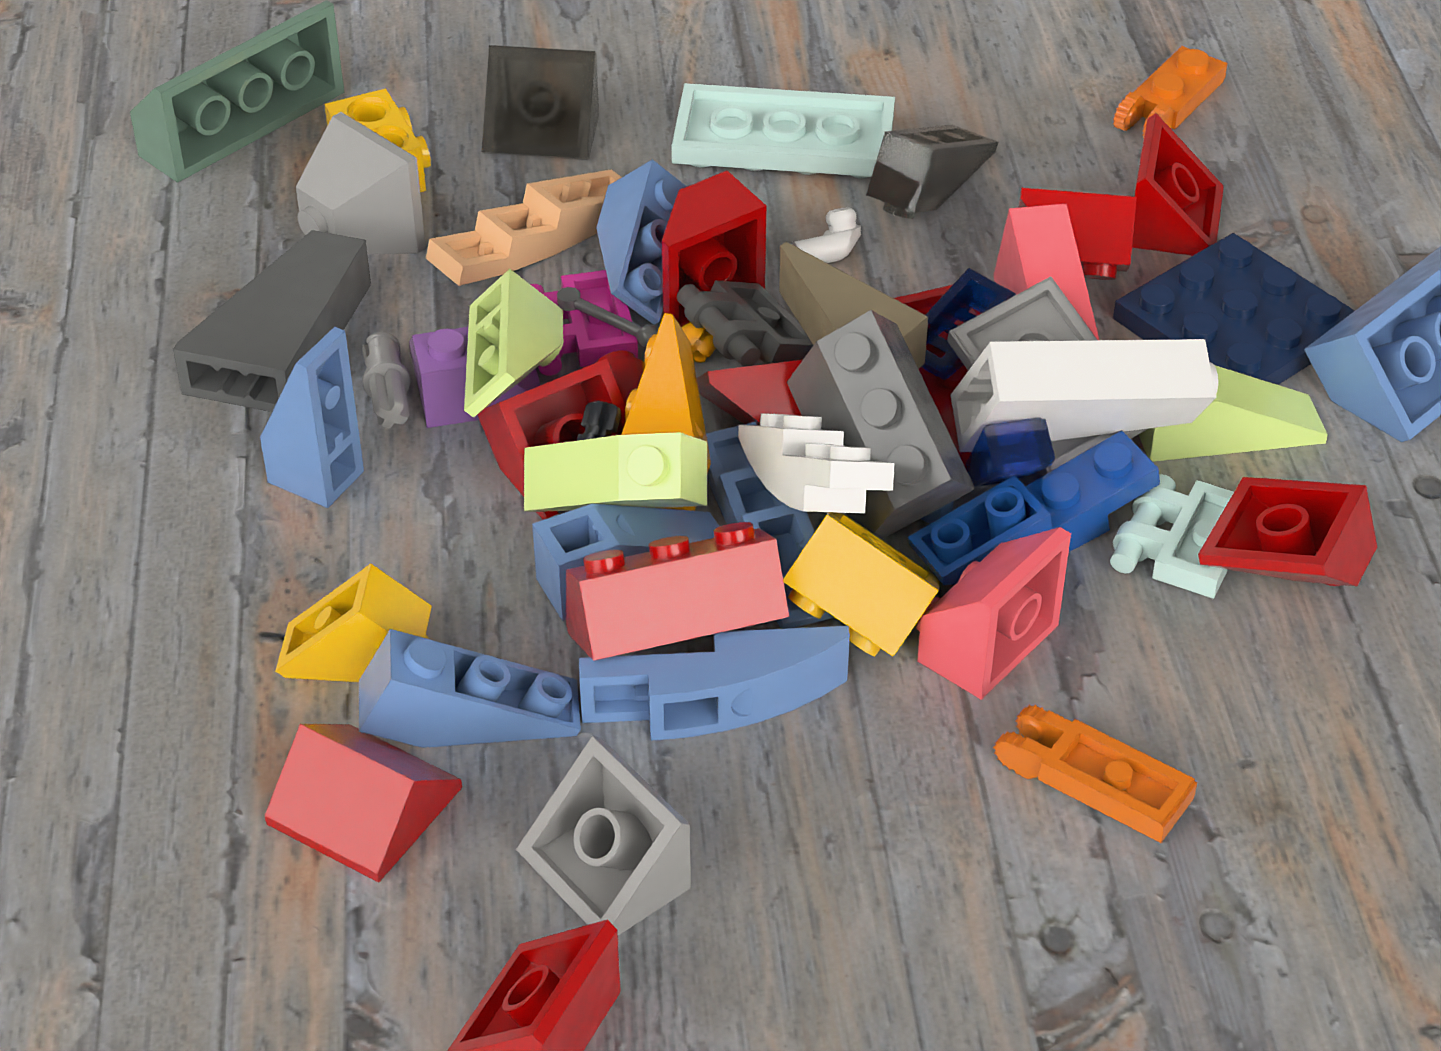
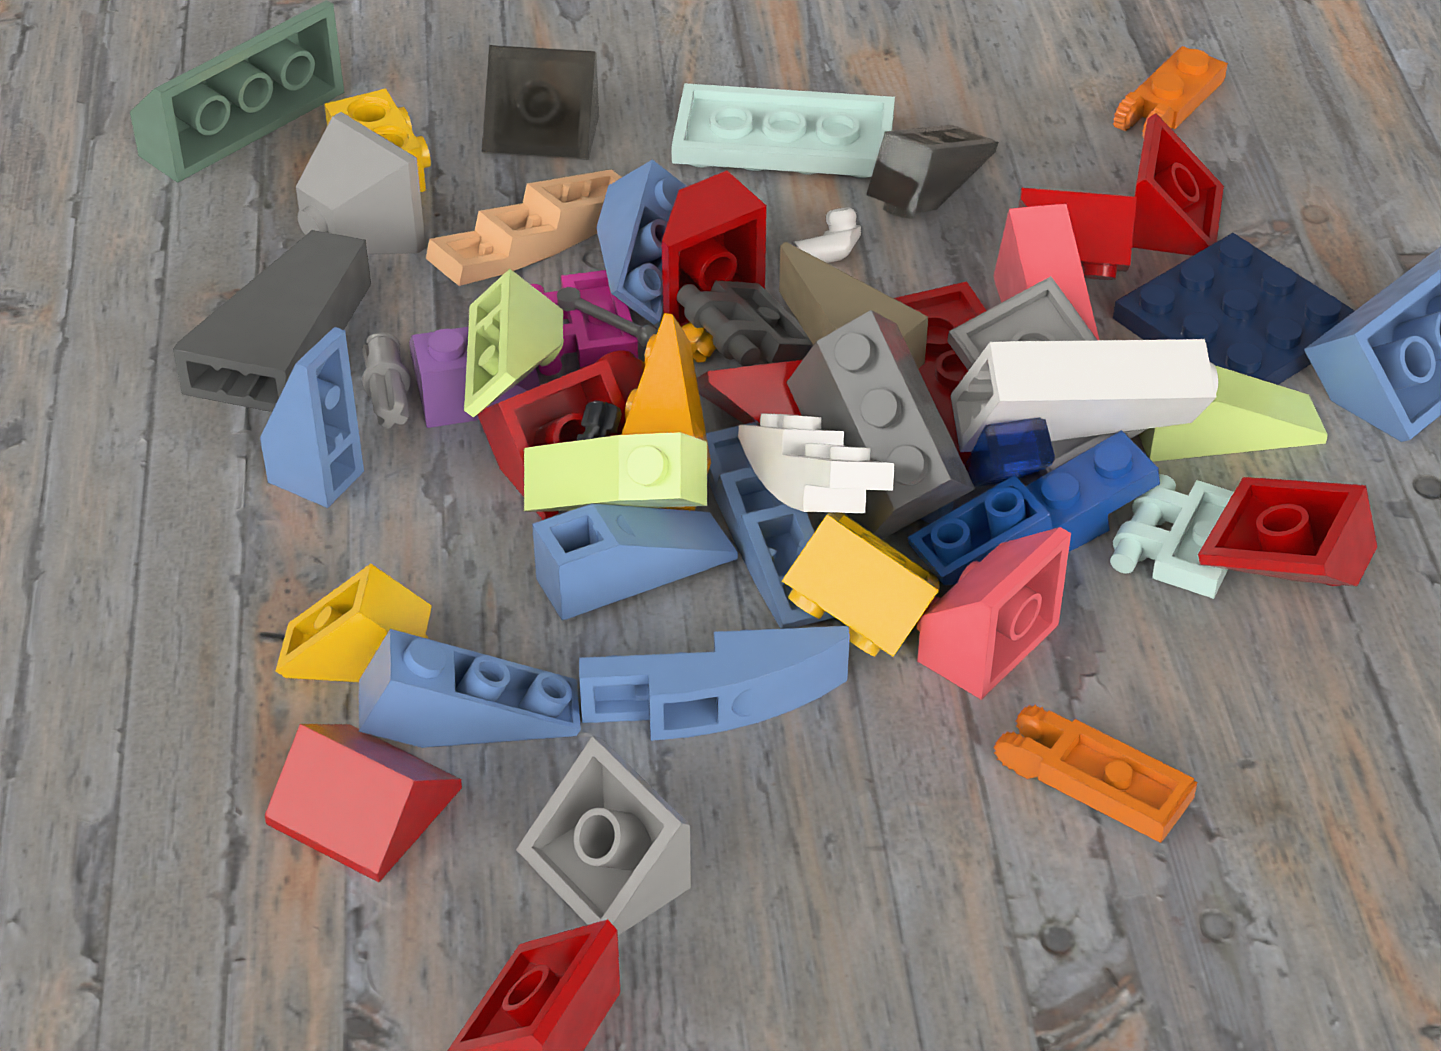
slope [566,522,789,661] -> none
clear blue slope [921,268,1016,381] -> none

